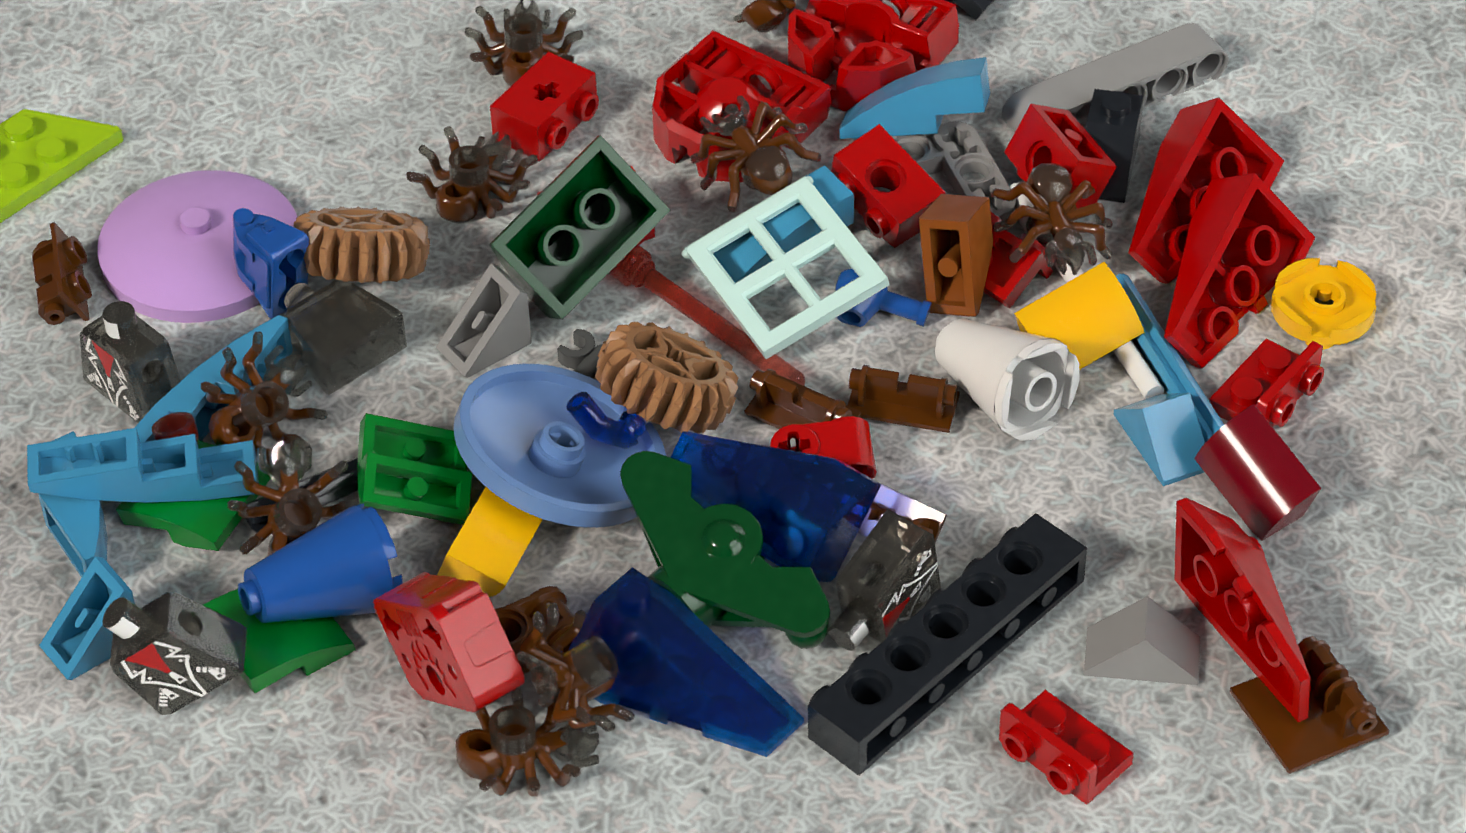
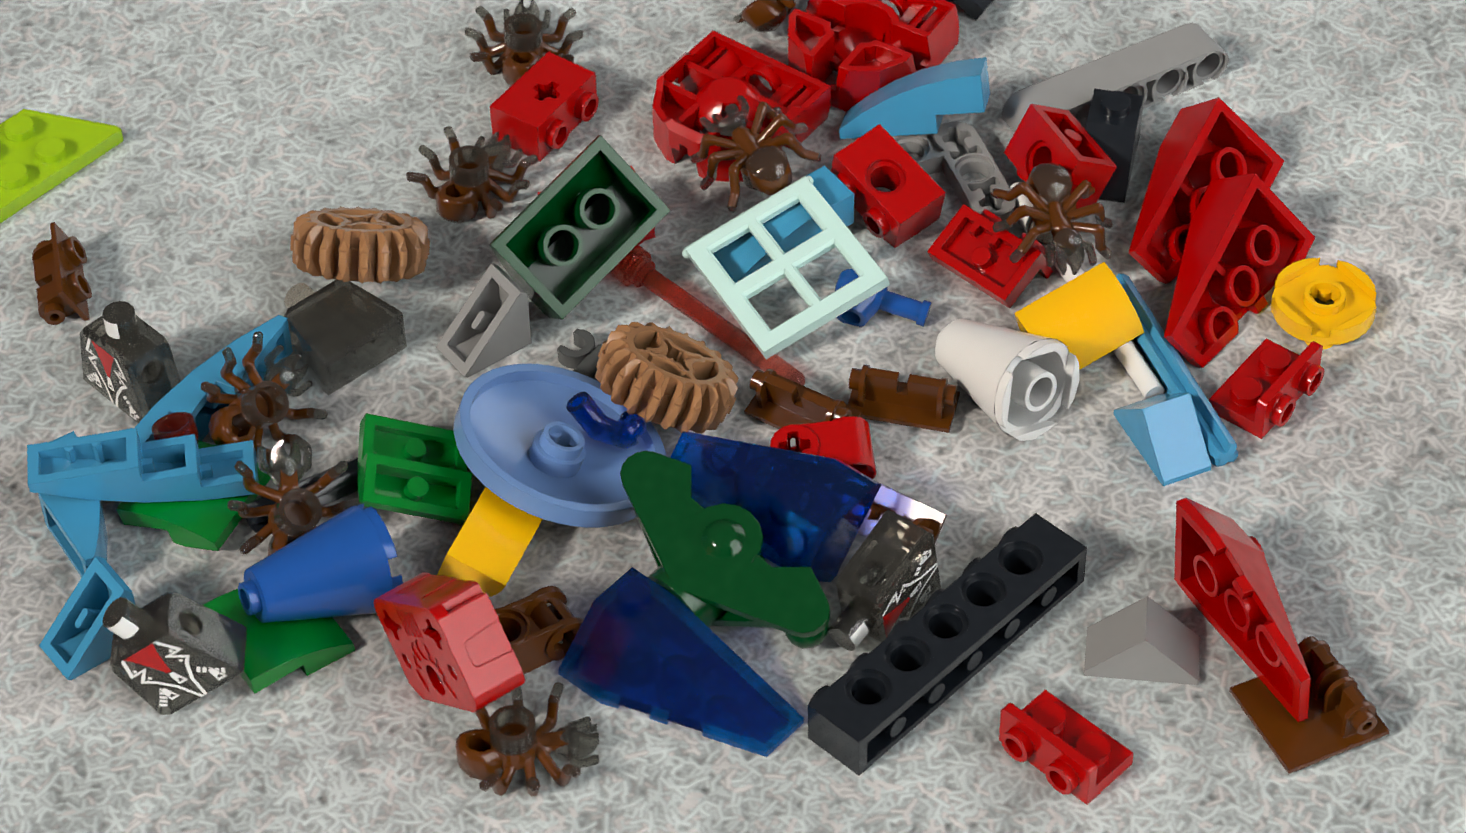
lavender dish [97,170,297,323] -> none
blue piece [233,208,309,319] -> none
animal [516,603,635,732] -> none
dark orange slope [919,194,993,317] -> none
dark red brick [1194,404,1322,541] -> none

